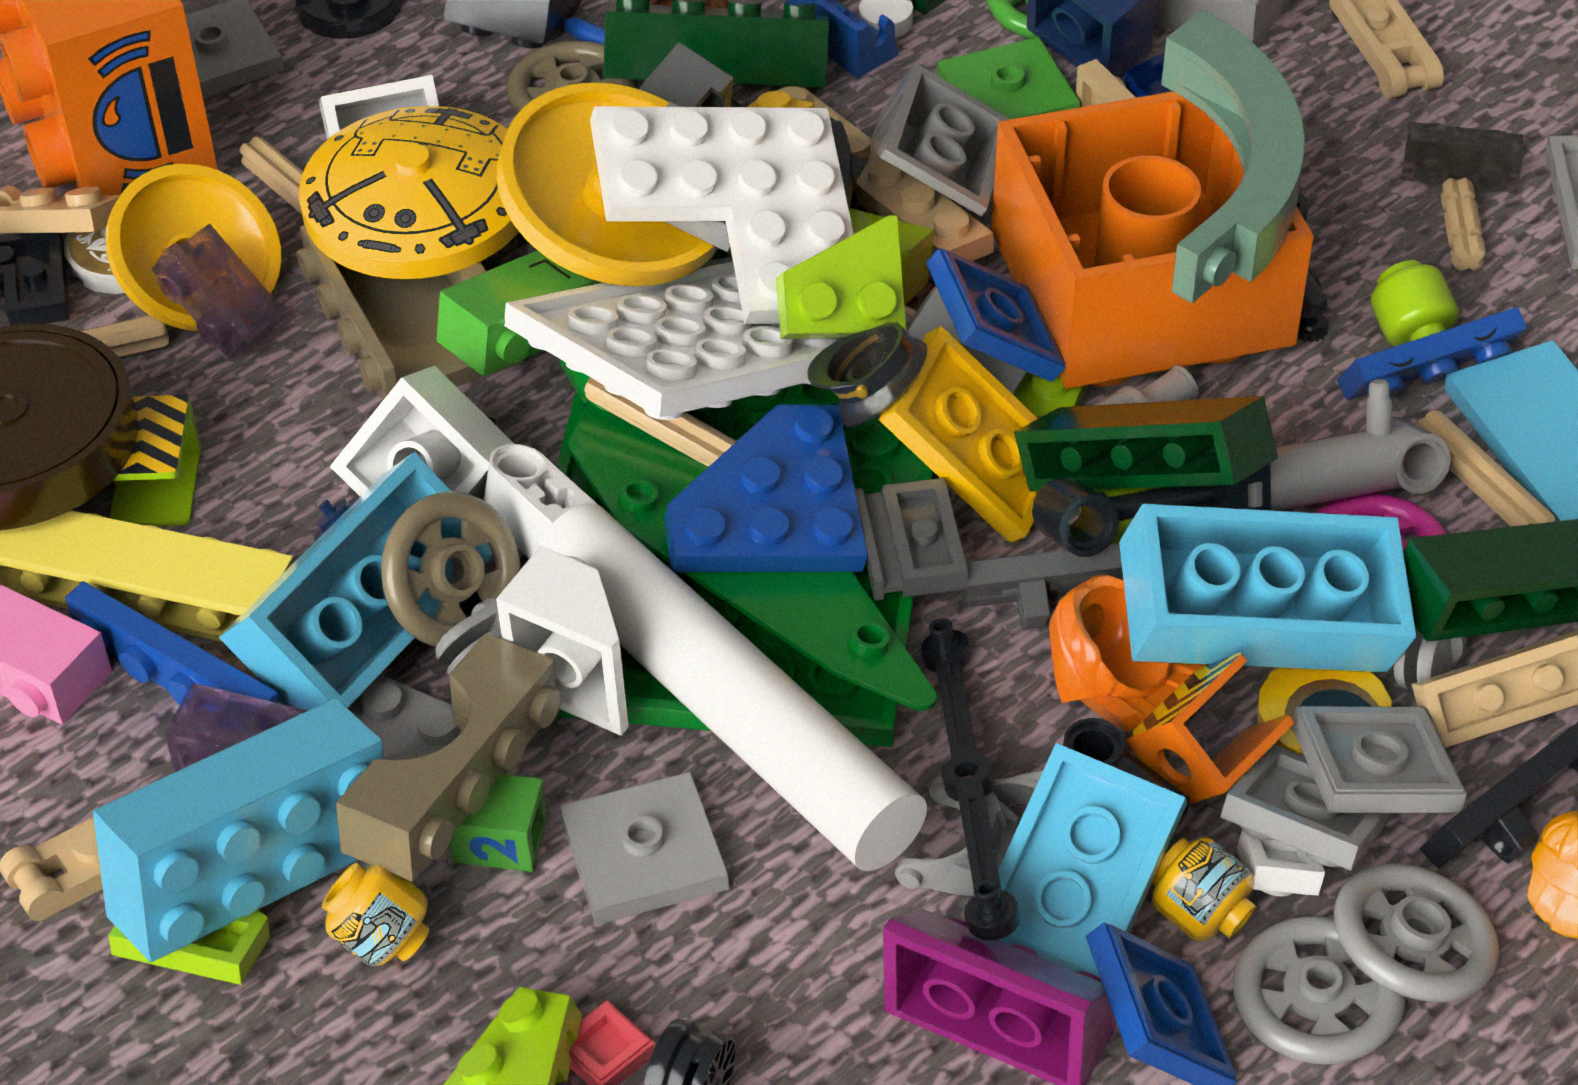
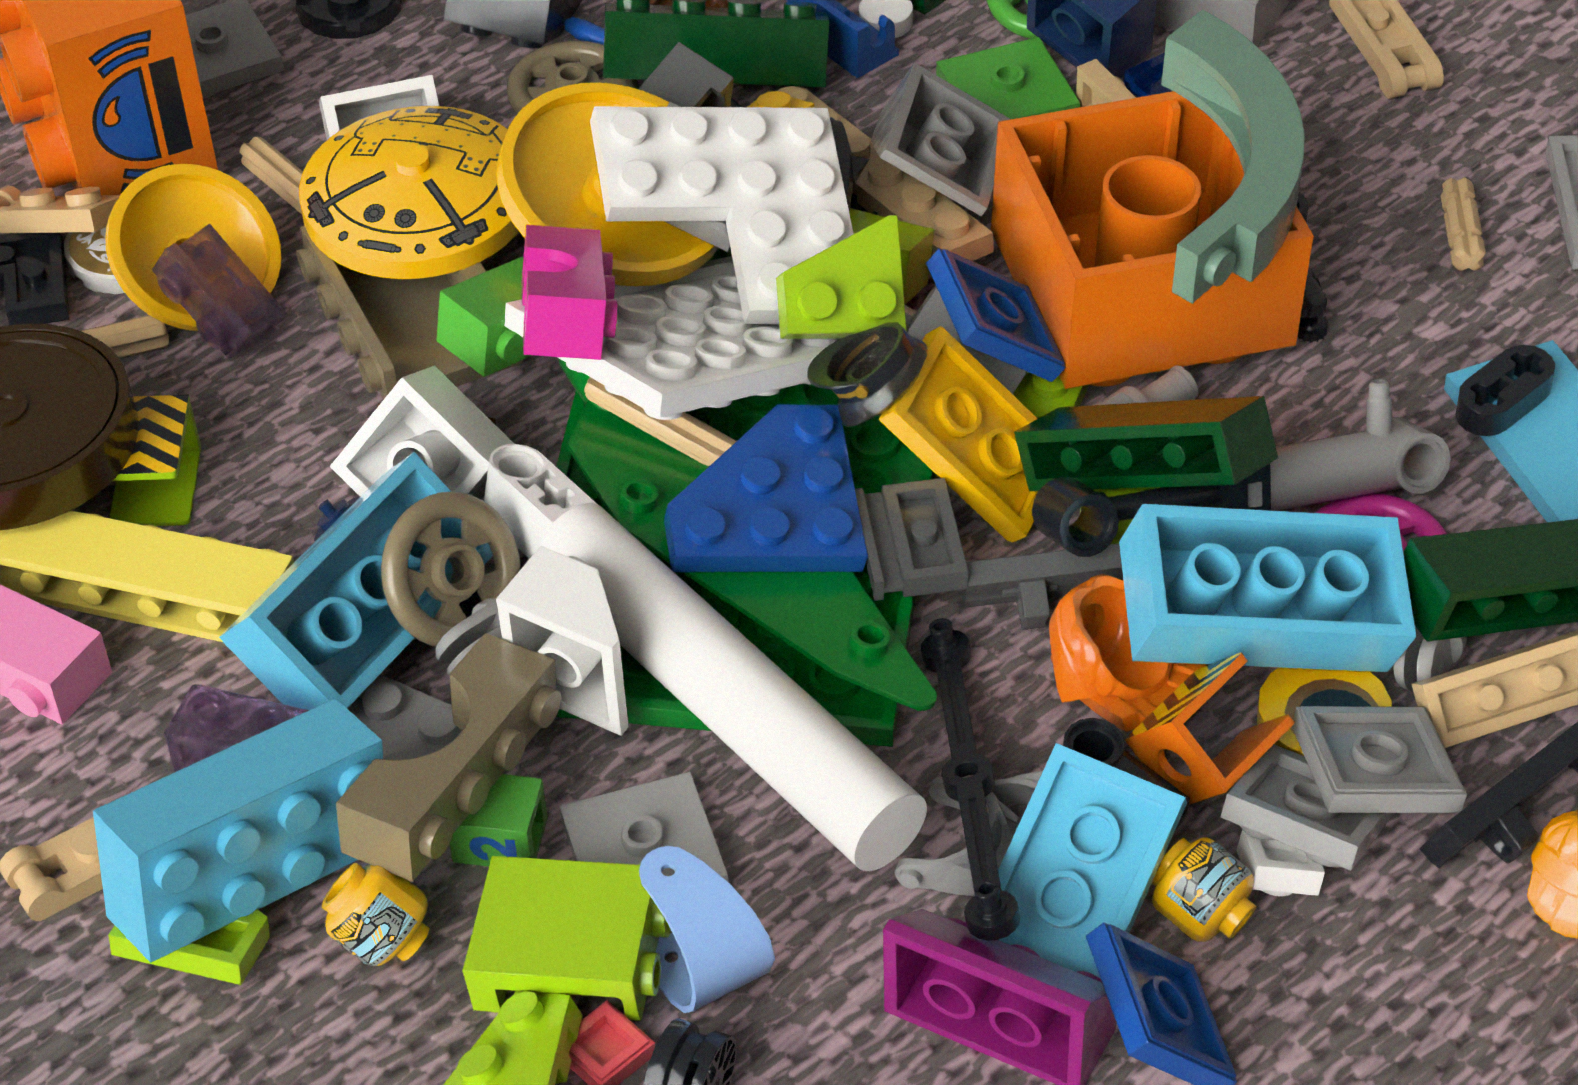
blue plate [65,581,284,740] -> none
light grey plate [1233,916,1406,1064] -> none
light grey plate [1334,863,1500,1002] -> none
blue plate [1337,307,1527,400] -> none
lime head [1370,260,1459,347] -> none
clear smoke bracket [1401,121,1524,194] -> none
tan axle [1416,410,1555,527] -> none
none -> lime panel [462,856,671,1021]
none -> dark pink arch [521,225,617,360]
none -> light blue piece [639,846,775,1013]
none -> black beam [1455,345,1555,436]

